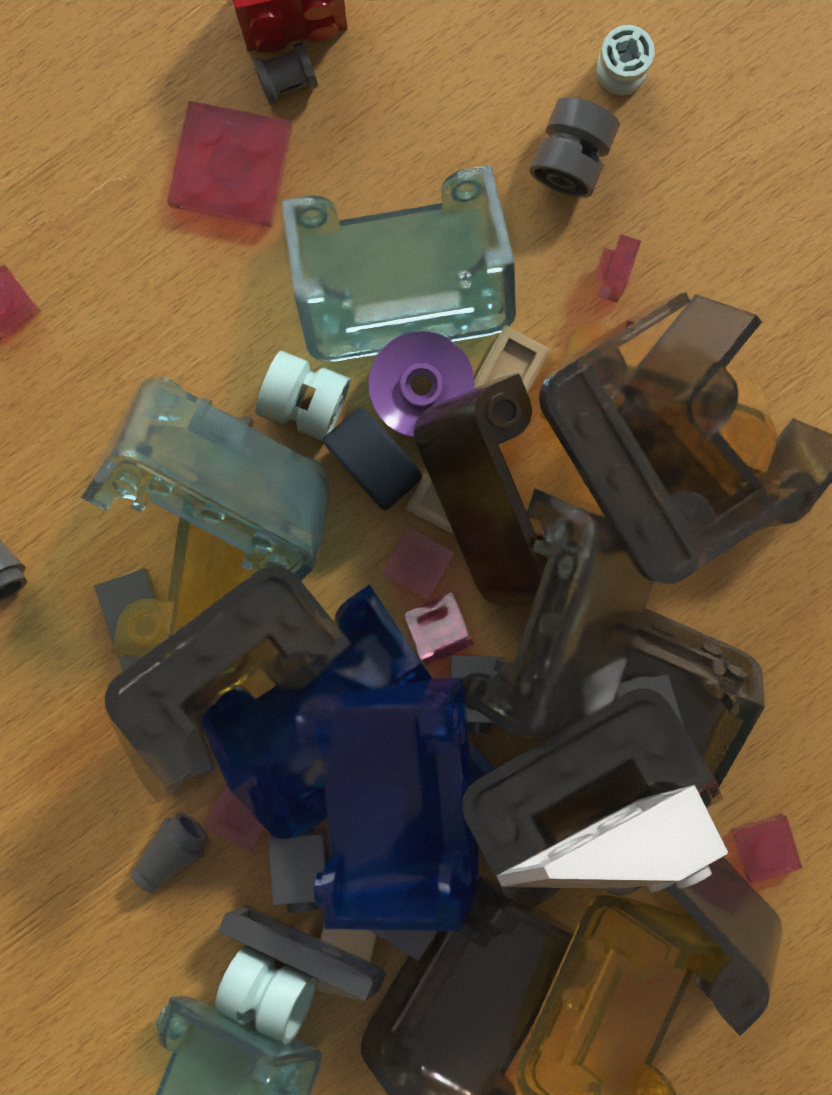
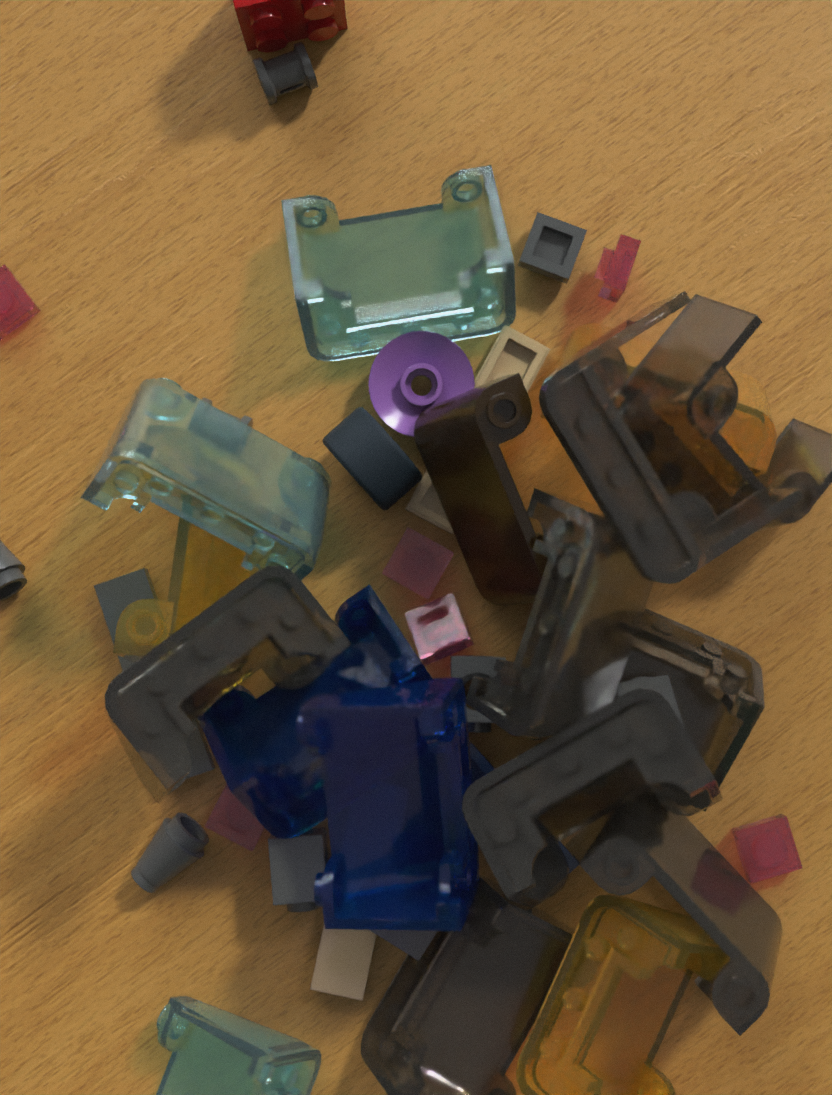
clear pink plate [167,101,292,228] -> none
light aqua wheel [215,946,317,1045] -> none
dark grey tile [218,905,387,1001] -> none
light aqua wheel [255,350,351,442] -> none
white slope [497,785,728,893] -> none
dark grey wheel [529,97,620,198] -> none
light aqua wheel [595,25,655,96] -> none
none -> dark grey plate [518,212,587,284]

